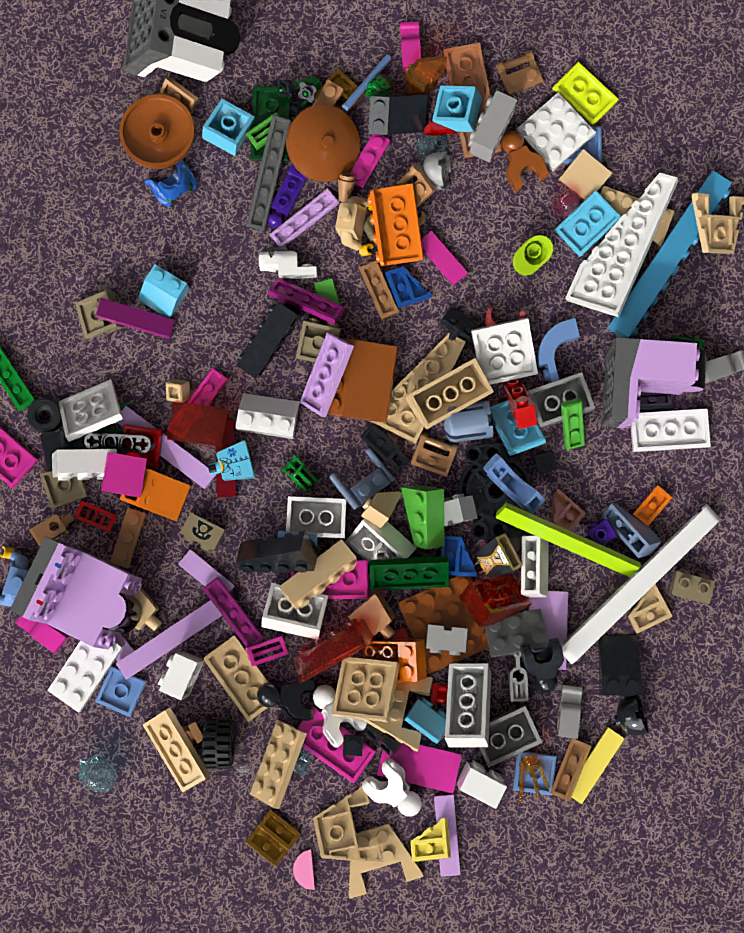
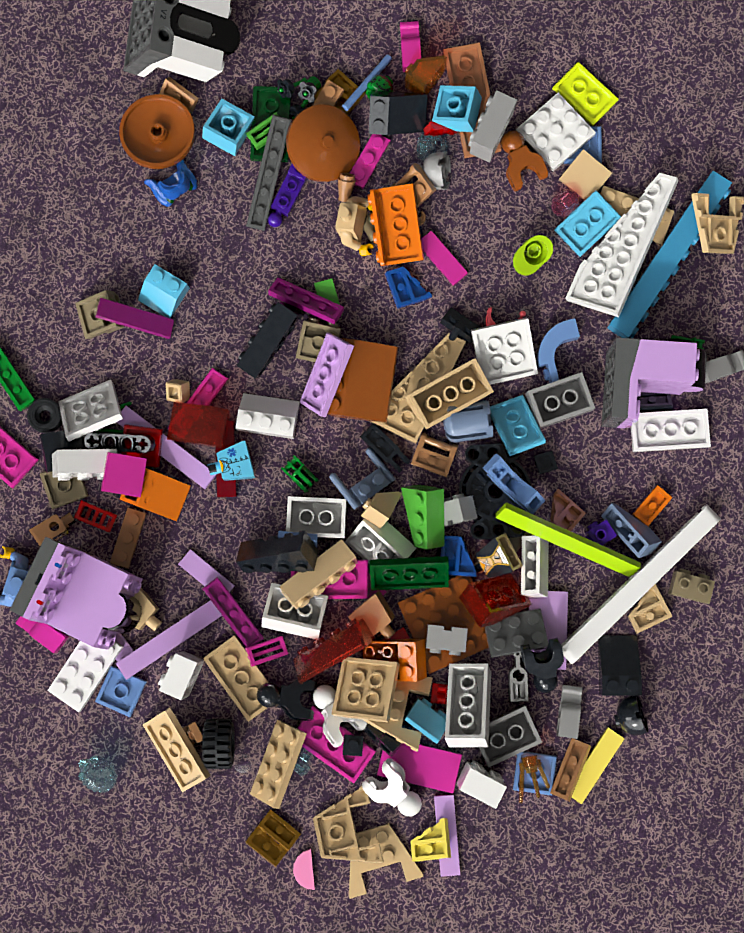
dark tan brick [180,512,226,553] -> none
white plate [259,246,317,279] -> none
lavender tile [269,188,340,247] -> none
medium nougat plate [359,261,399,321] -> none
medium nougat plate [496,51,543,96] -> none
red slope [502,378,537,429] -> none
bright green tile [561,398,585,450] -> none

